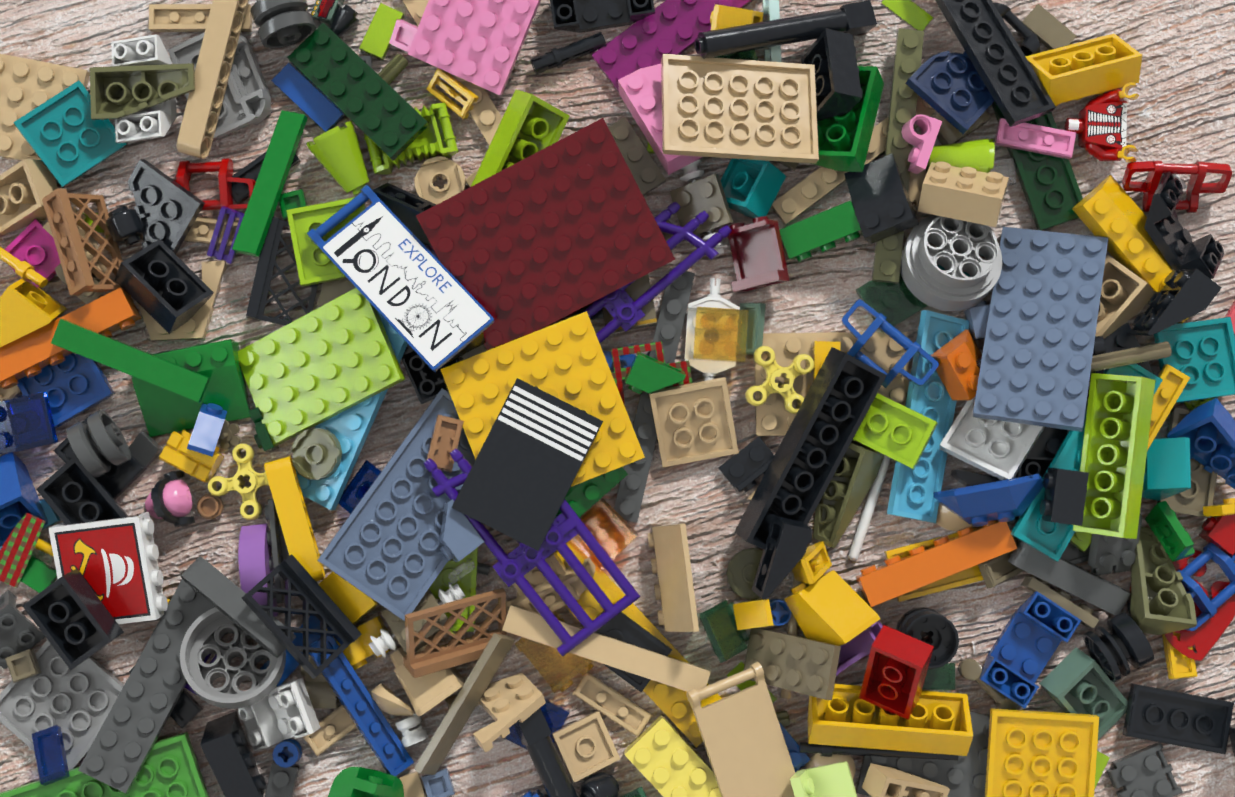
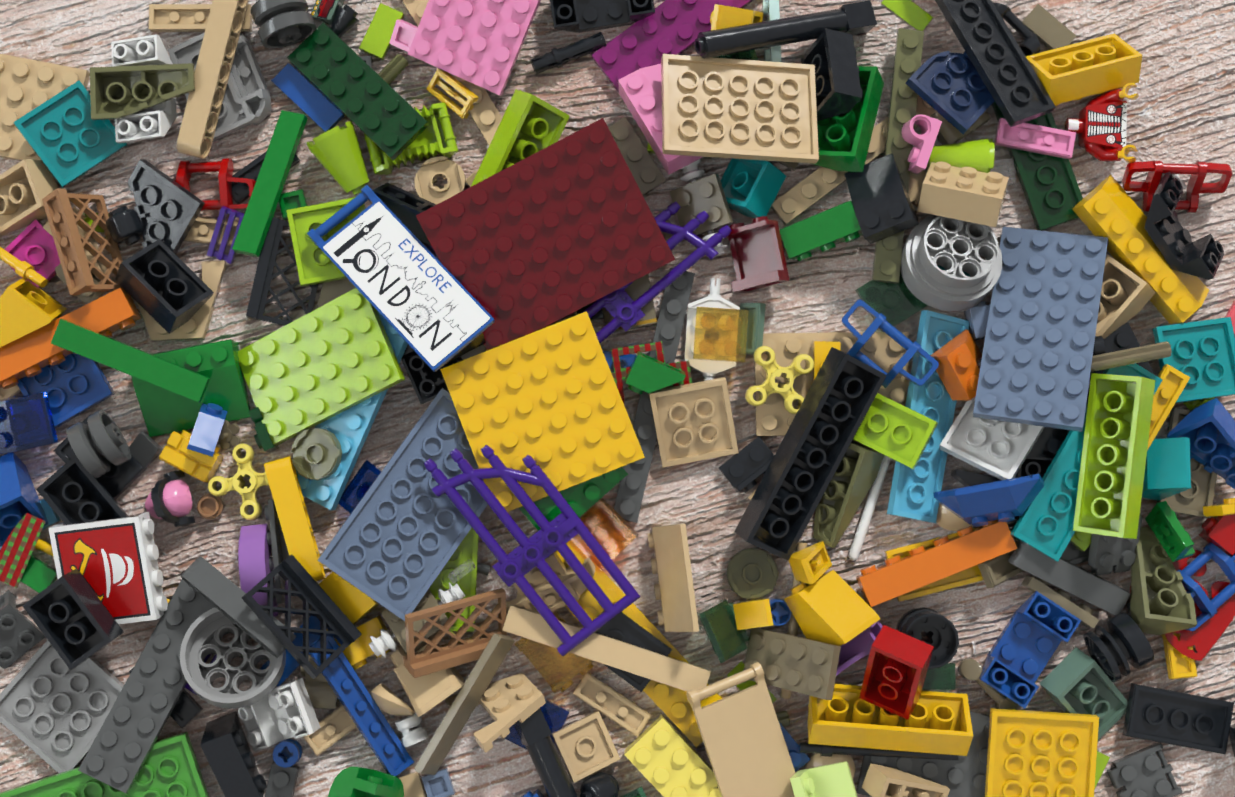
dark tan tile [5,648,42,683] -> none
clear blue tile [32,725,70,786] -> none
medium nougat plate [426,415,464,473] -> none
sand blue slope [439,499,484,562] -> none
black piece [451,378,603,551] -> none
black slope [752,516,813,600] -> none
black brick [1040,468,1089,526] -> none
black slope [1130,268,1222,336] -> none

